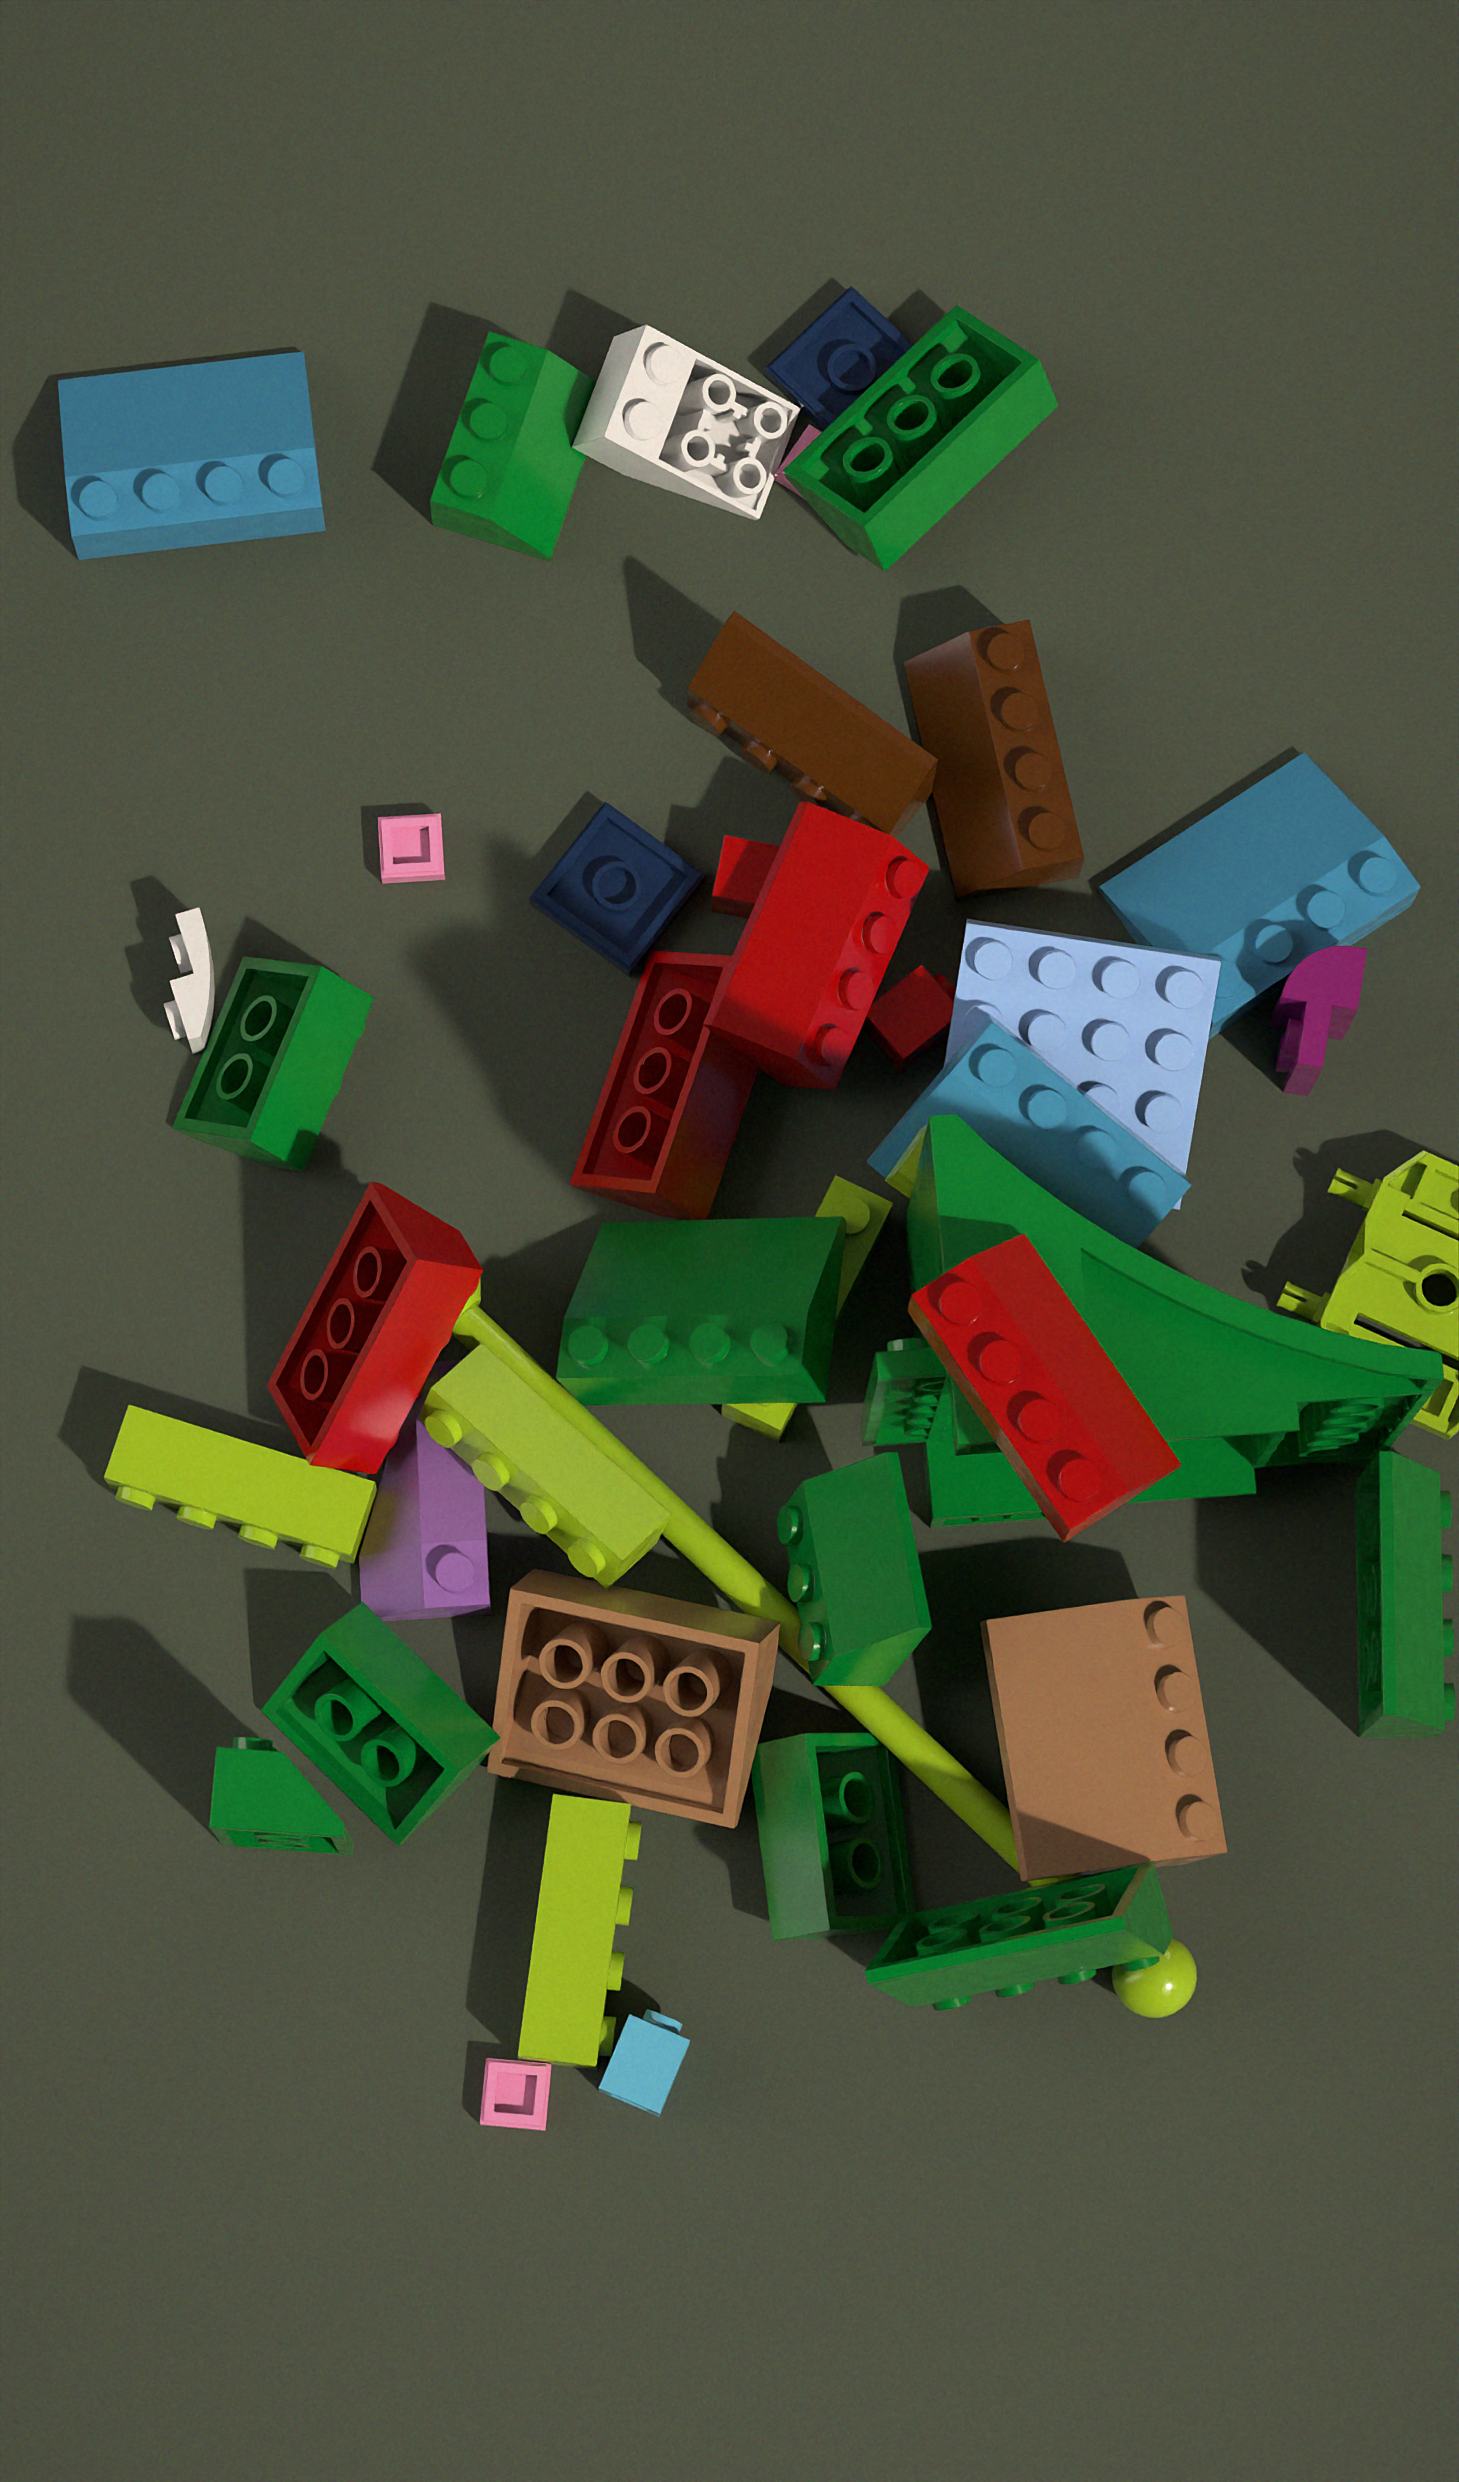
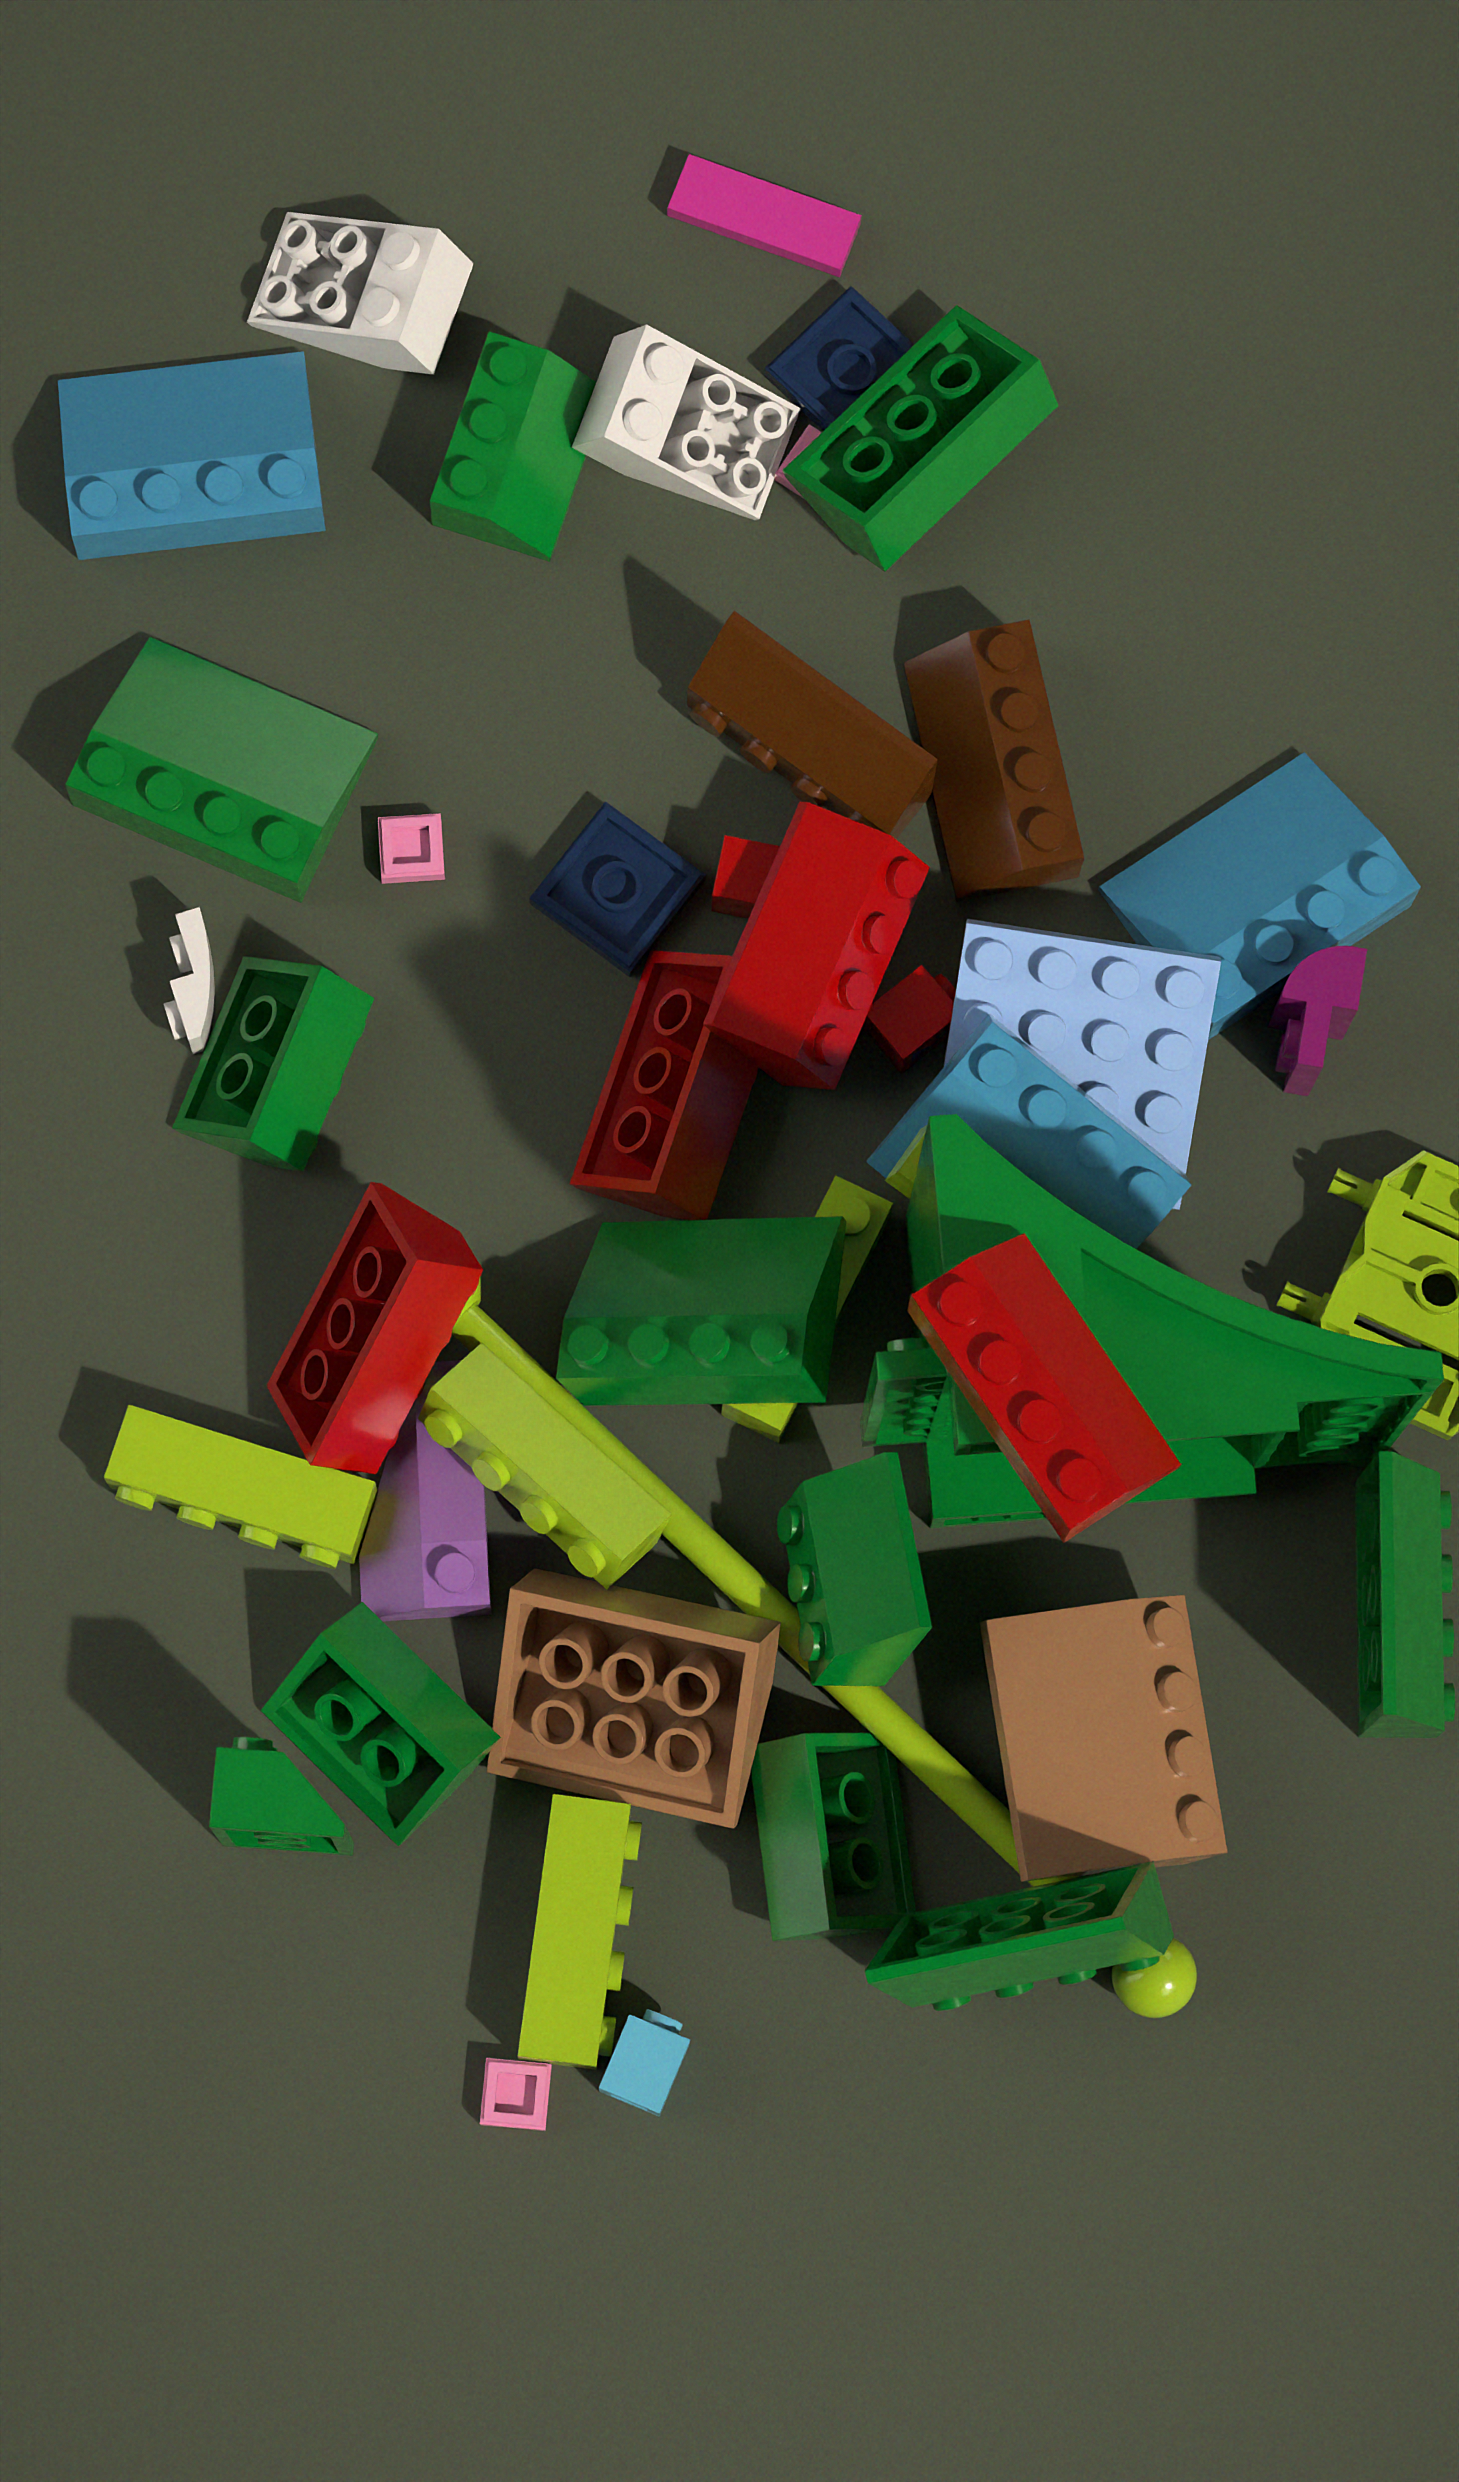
none -> green slope [65,637,378,903]
none -> white slope [247,212,474,375]
none -> dark pink tile [667,154,862,278]

